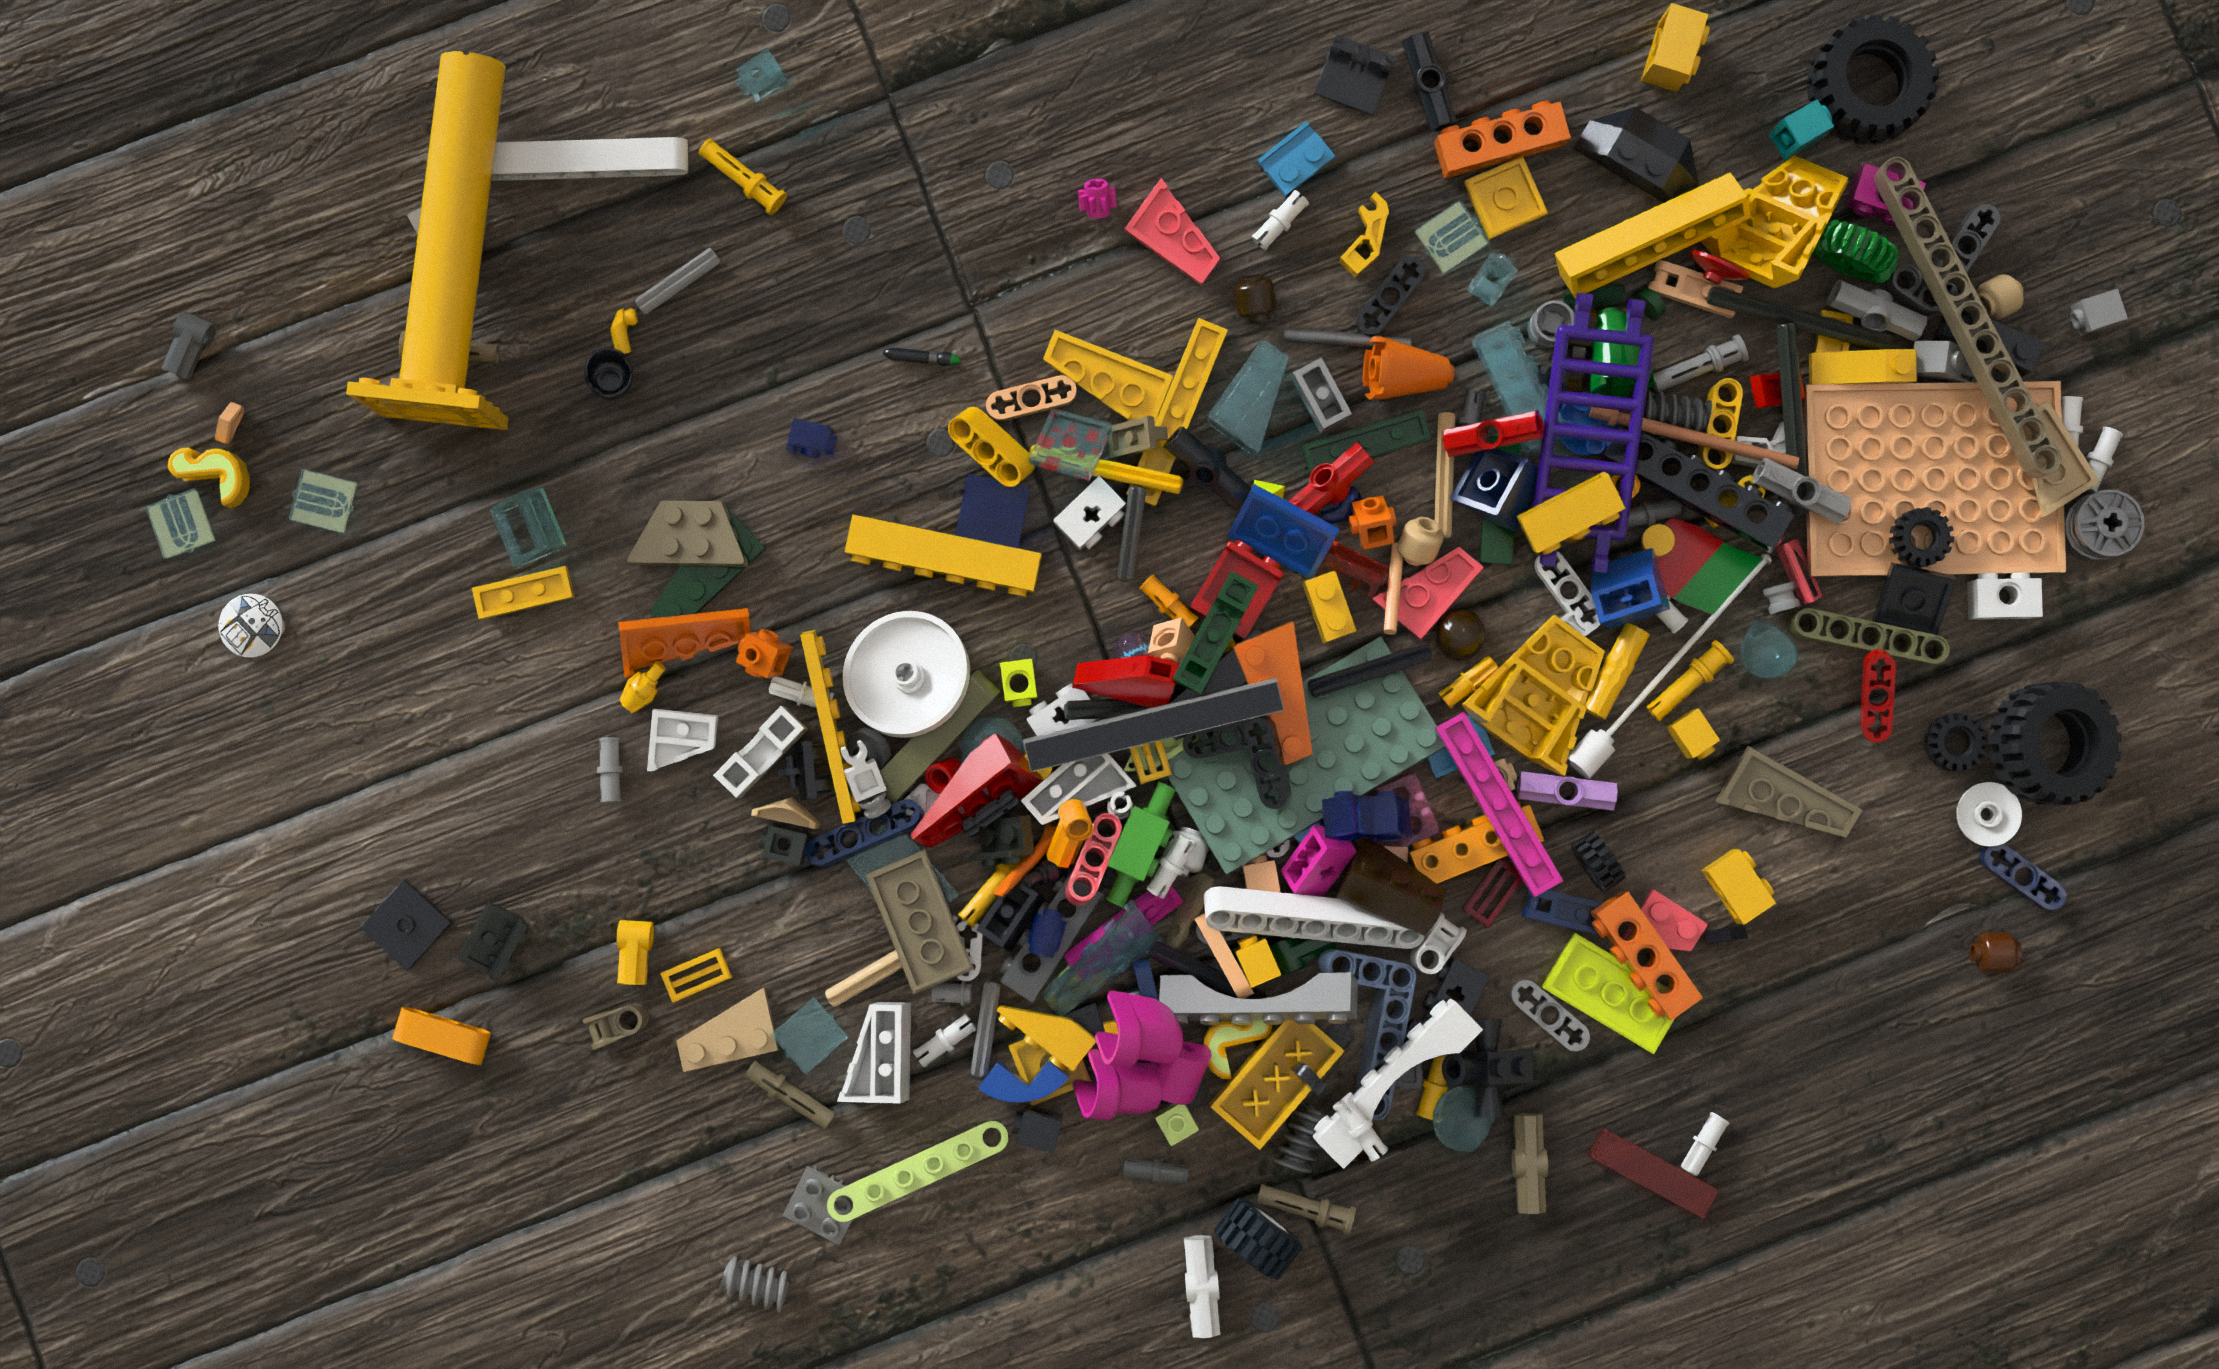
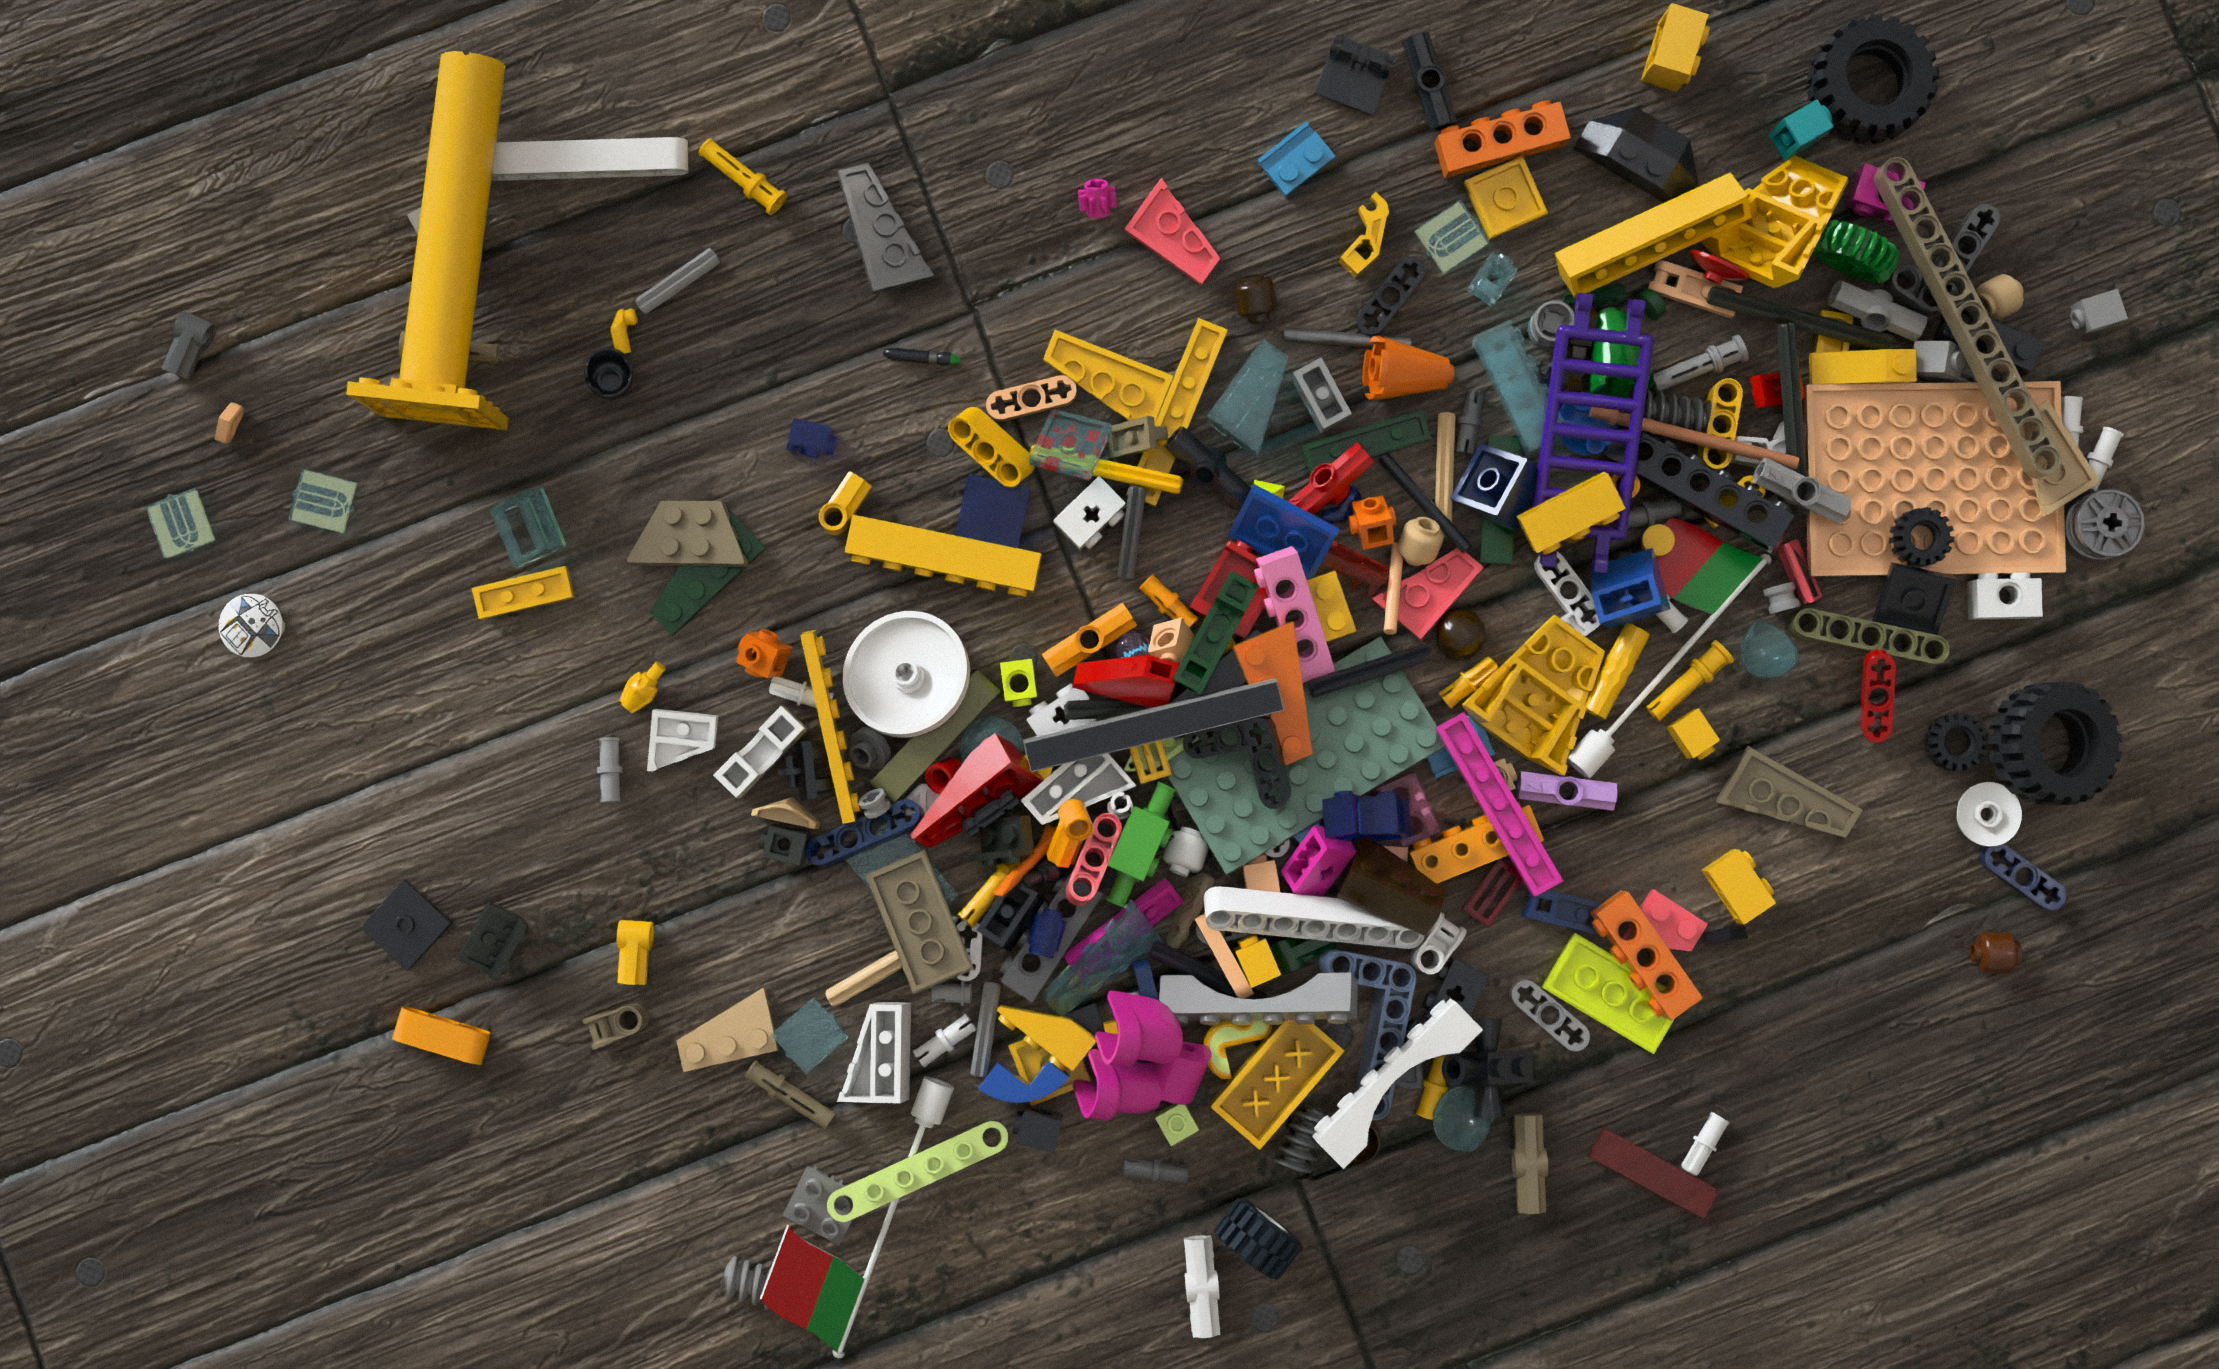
yellow animal [168,447,250,508] -> none
orange wing [618,608,750,678] -> none
yellow tile [660,948,733,1003] -> none
clear light blue brick [735,47,788,102] -> none
white plate [841,740,886,802] -> none
white pin [1146,833,1197,899] -> none
white pin [1251,190,1309,251] -> none
dark tan pin [1256,1184,1356,1236] -> none
black tile [1291,1061,1326,1097] -> none
white pin [1333,1095,1388,1161] -> none
red piece [1443,410,1544,457] -> none
black tyre [1571,830,1626,893] -> none
none -> flag [760,1076,954,1358]
none -> yellow piece [819,471,873,535]
none -> dark grey wing [837,163,934,294]
none -> light orange piece [1042,603,1137,678]
none -> bright pink brick [1254,546,1336,683]
none -> black bar [1378,453,1472,554]

